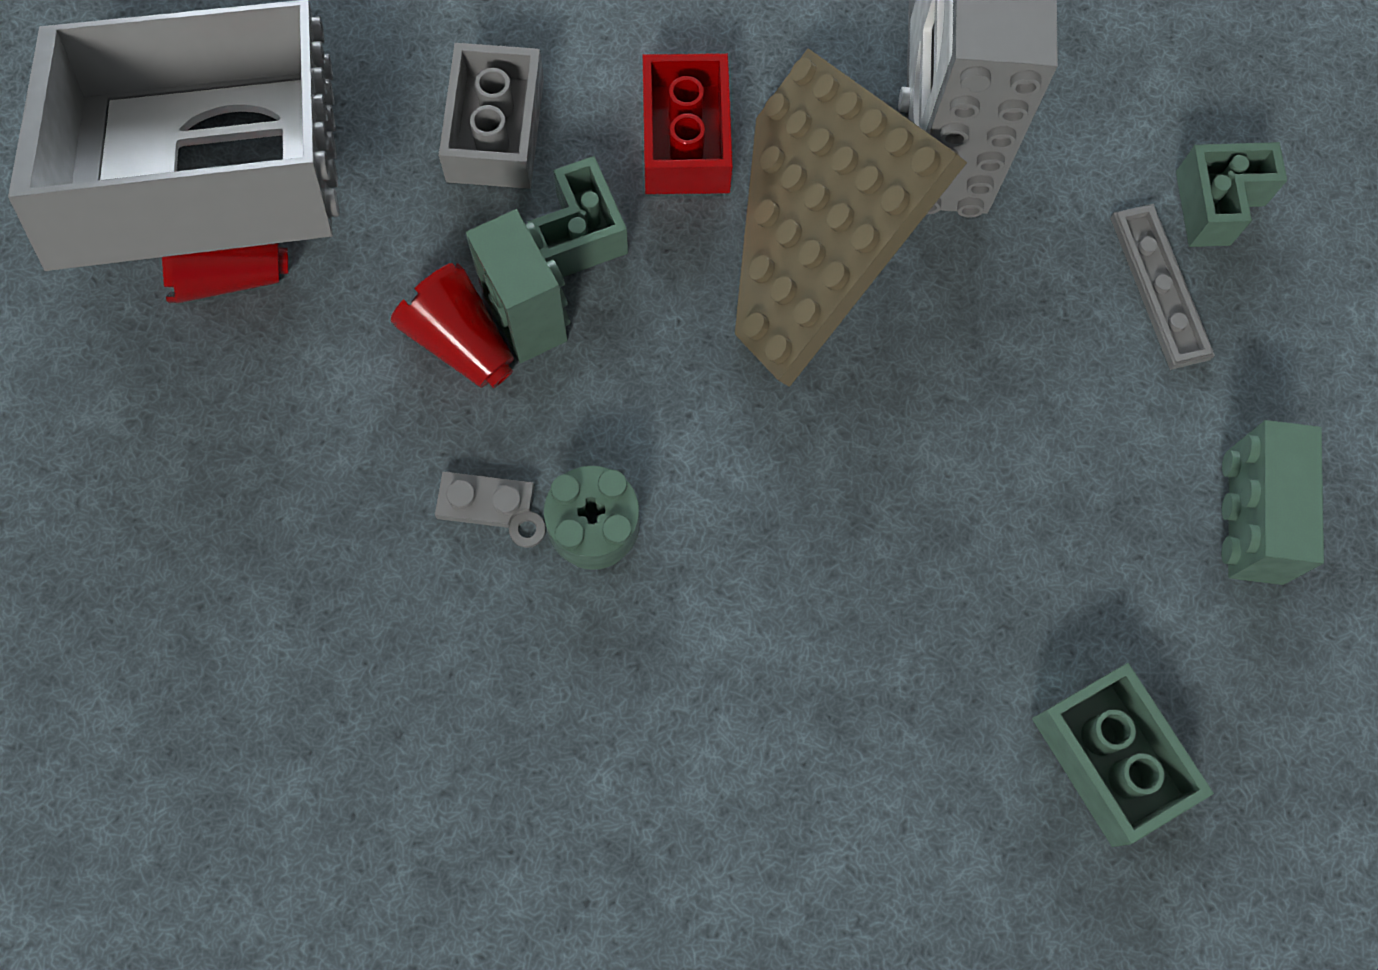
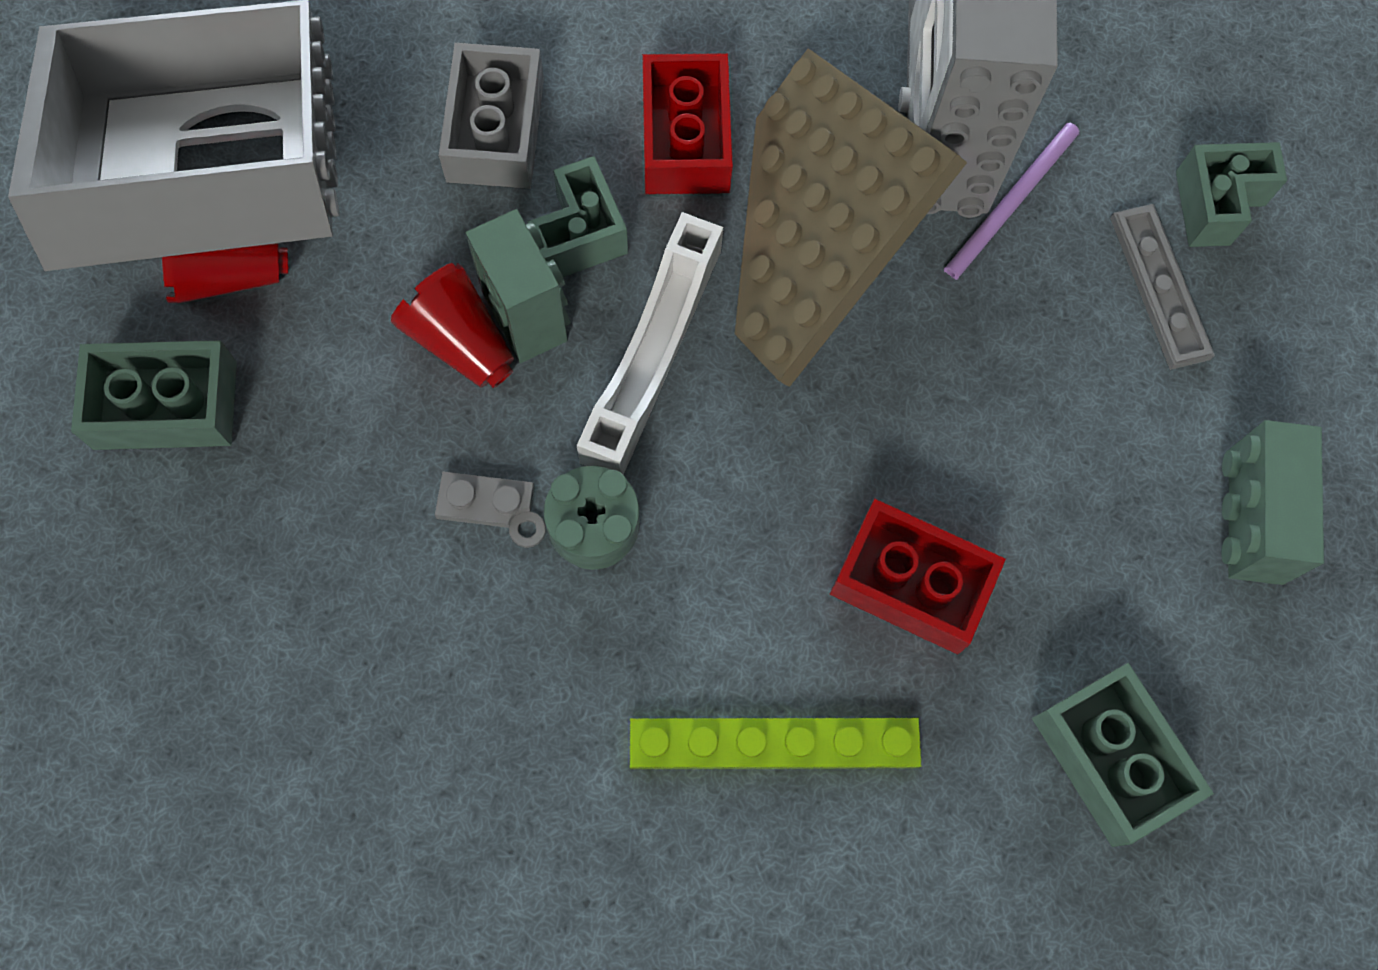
none -> sand green brick [71,340,237,450]
none -> white arch [577,212,723,475]
none -> lime plate [630,718,921,769]
none -> red brick [829,498,1006,655]
none -> lavender piece [944,123,1079,280]

